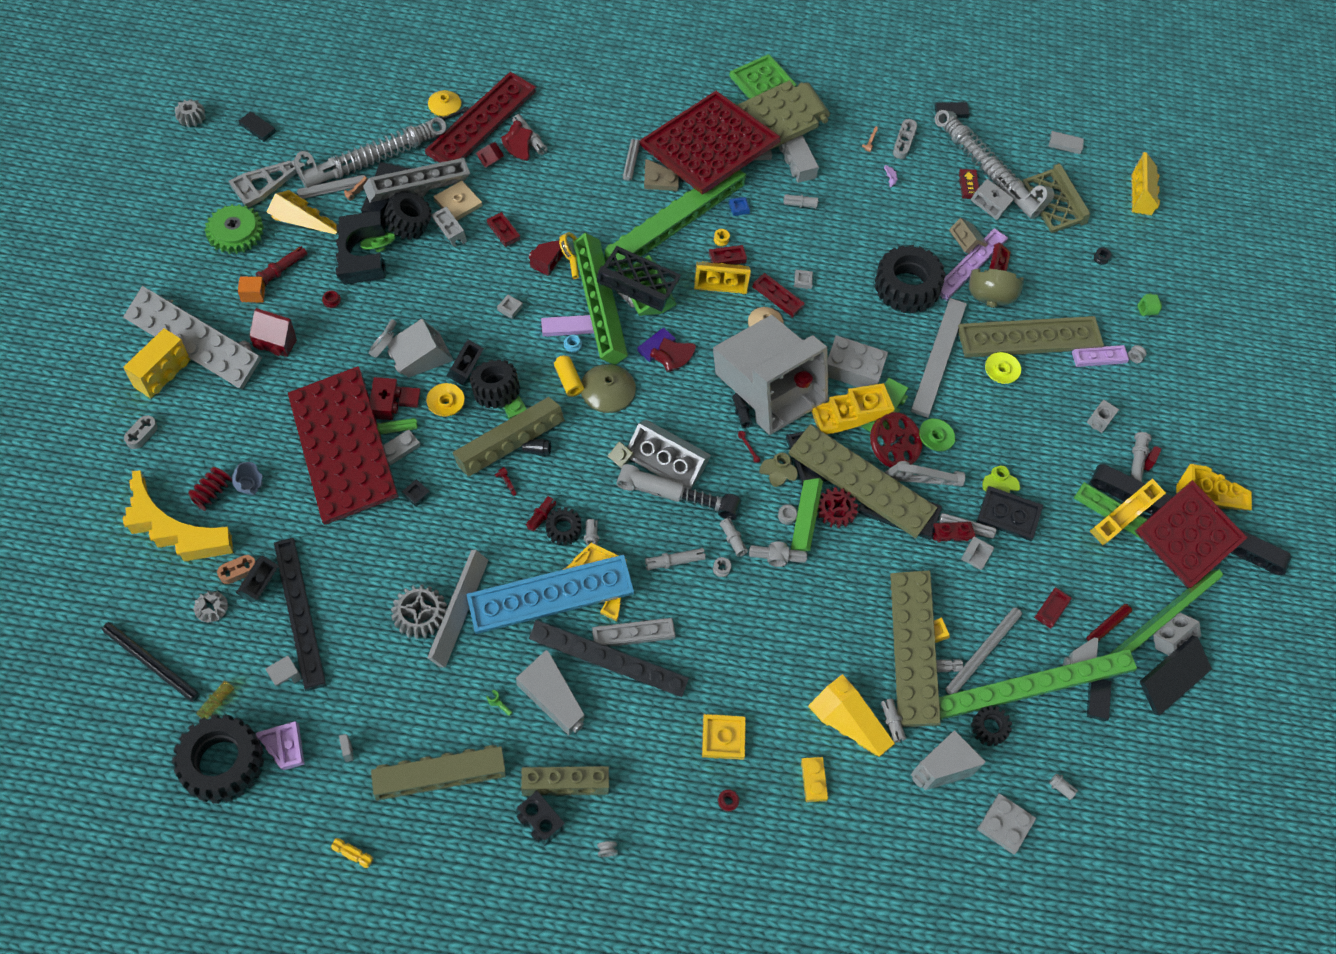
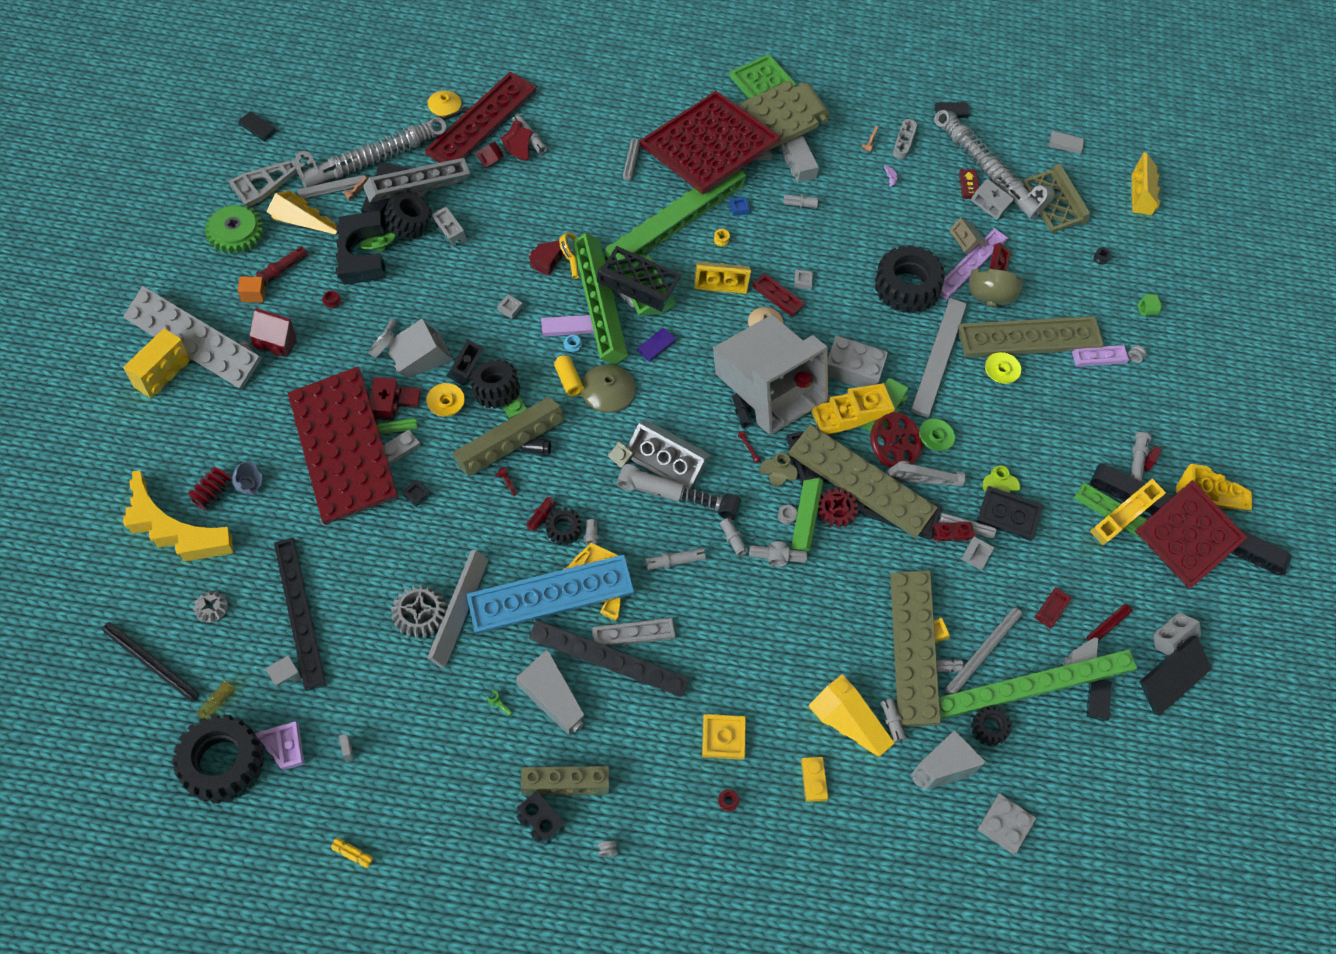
light grey beam [124,415,157,449] -> none
light grey gear [175,98,205,128] -> none
nougat beam [217,555,256,584] -> none
black brick [236,556,279,603] -> none
olive brick [371,745,506,801] -> none
tan plate [433,181,482,220] -> none
dark red plate [487,212,520,247] -> none
dark tan wing [644,159,678,191] -> none
dark red arm [650,337,696,372] -> none
dark red plate [709,245,747,265] -> none
light grey bush [713,557,731,577] -> none
light grey pin [1049,774,1078,800] -> none
light grey brick [1087,399,1119,433] -> none
bright green tile [1108,569,1223,655] -> none

